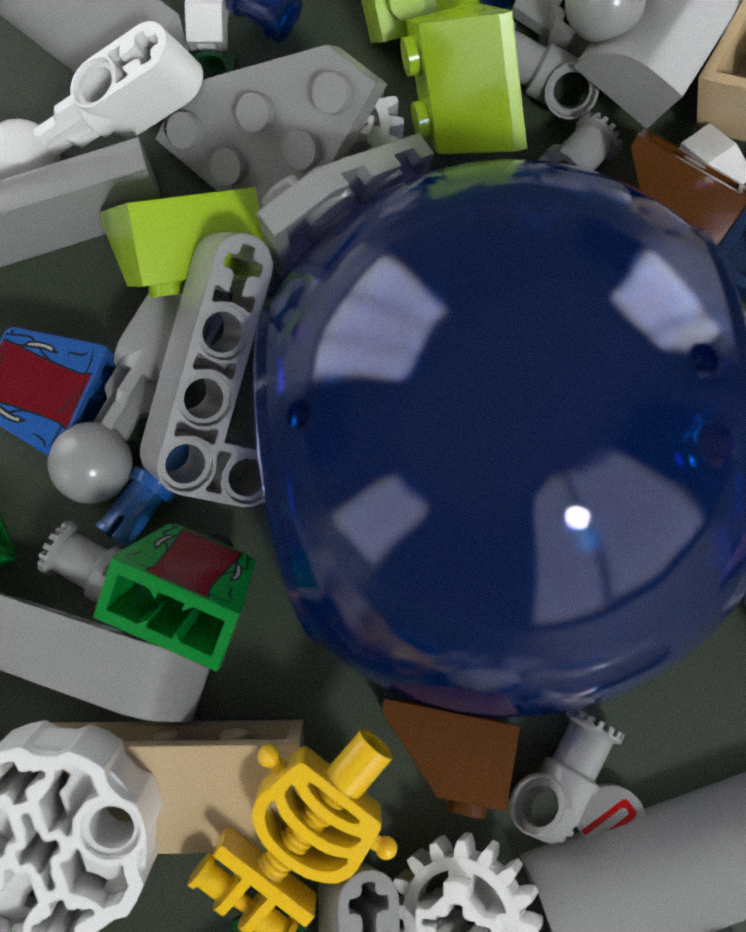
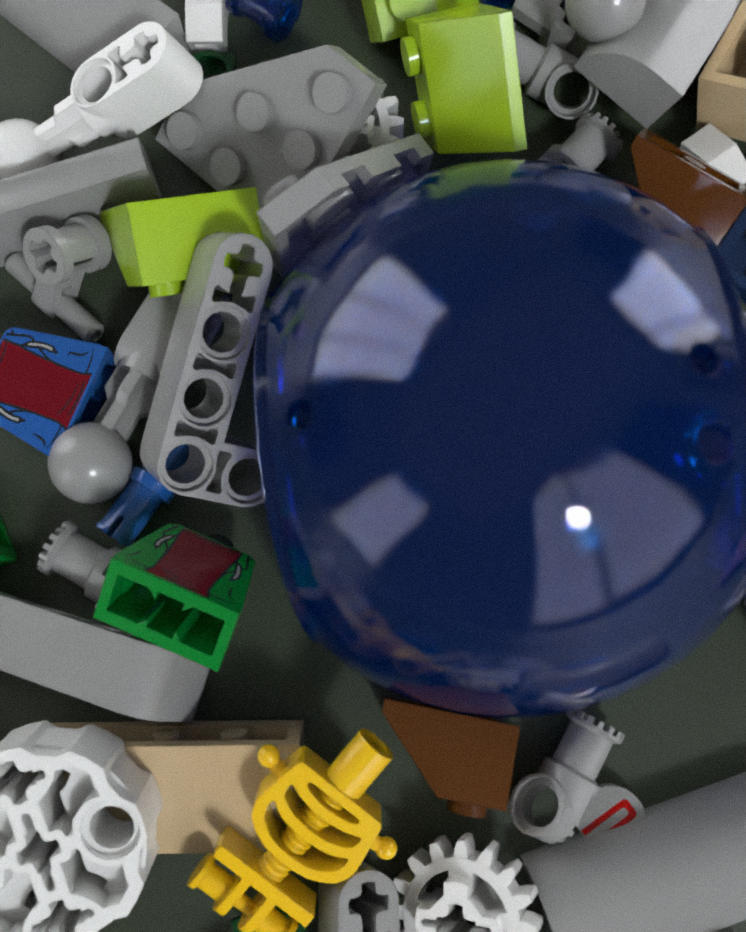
none -> light grey piece [5,214,112,343]

